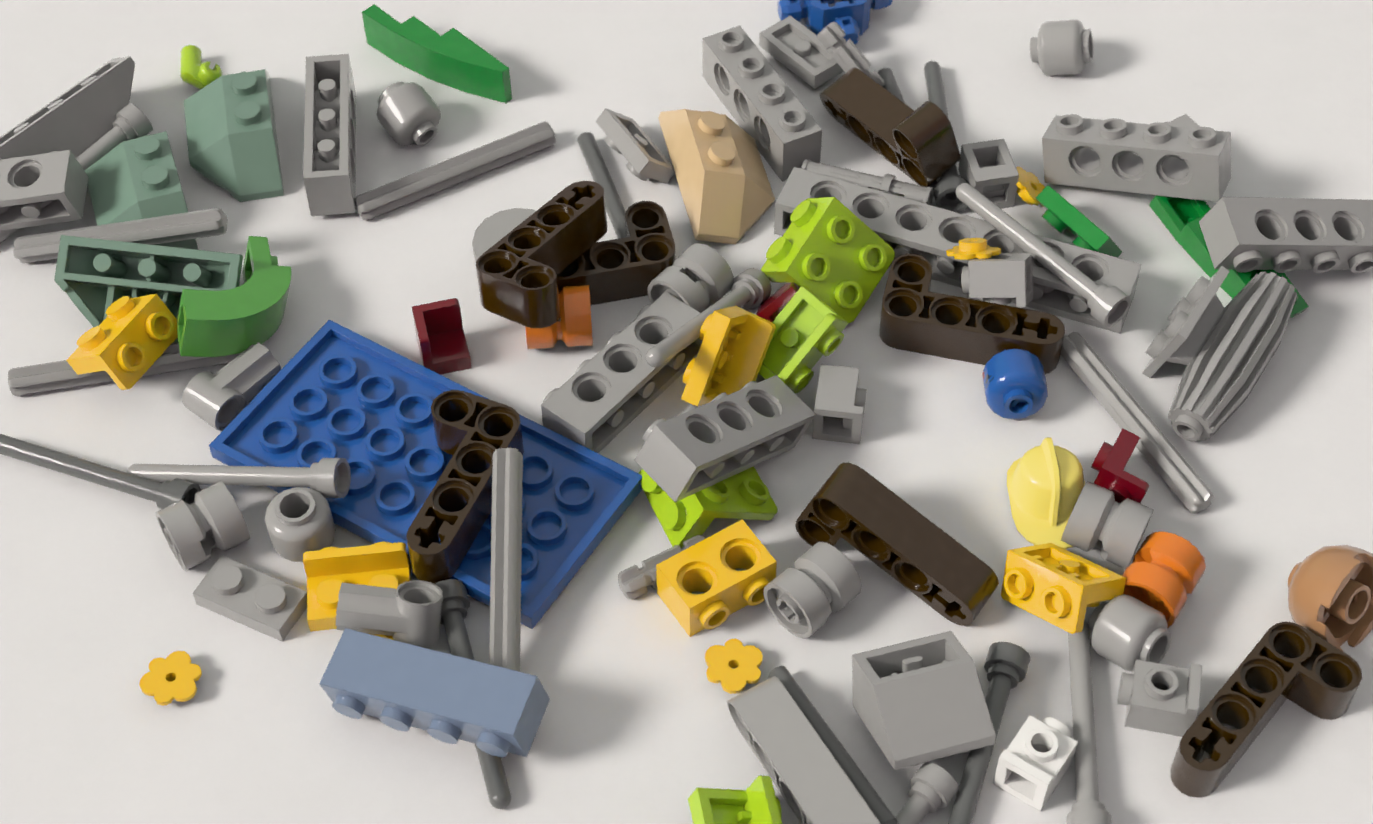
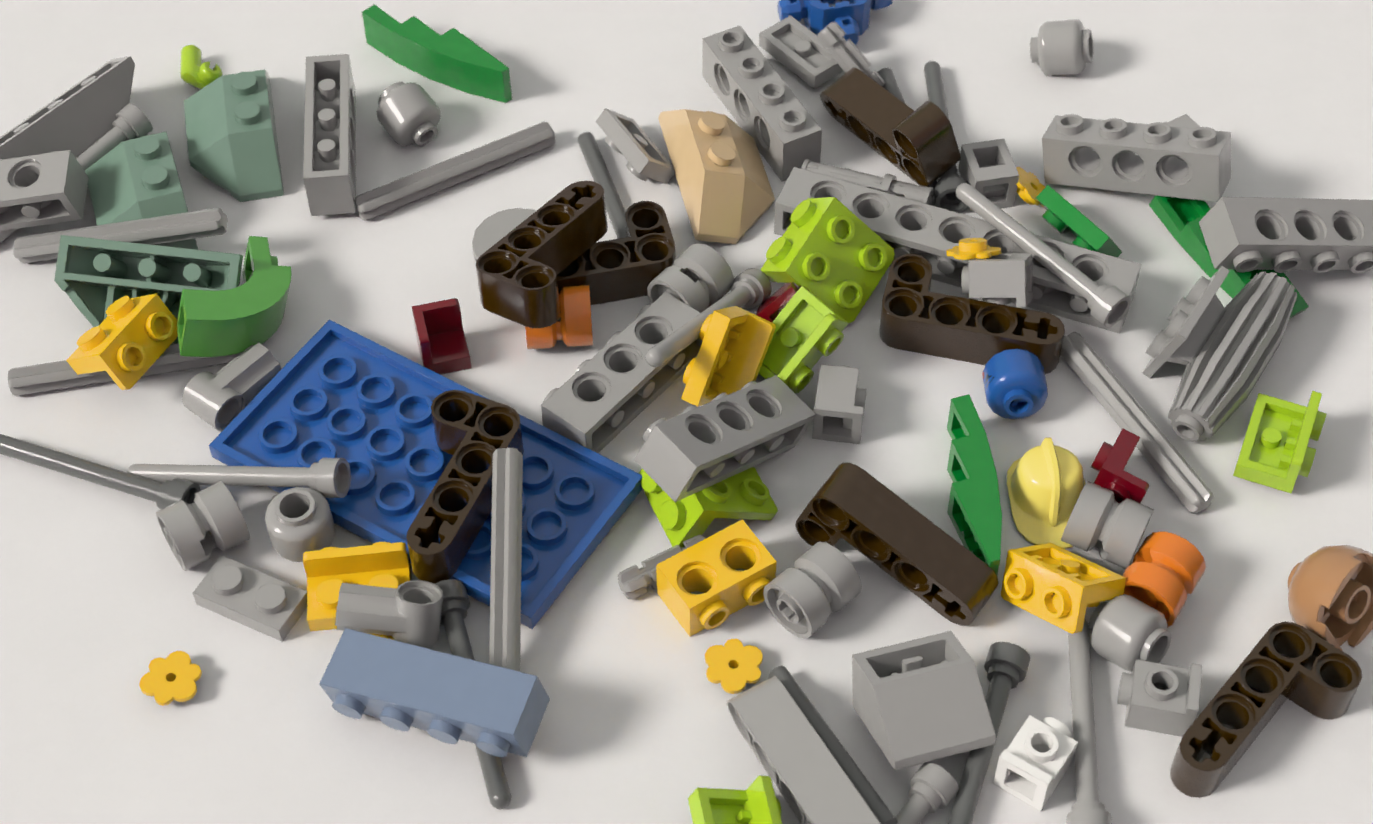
none -> green slope [947,394,1002,575]
none -> lime bracket [1233,391,1327,493]

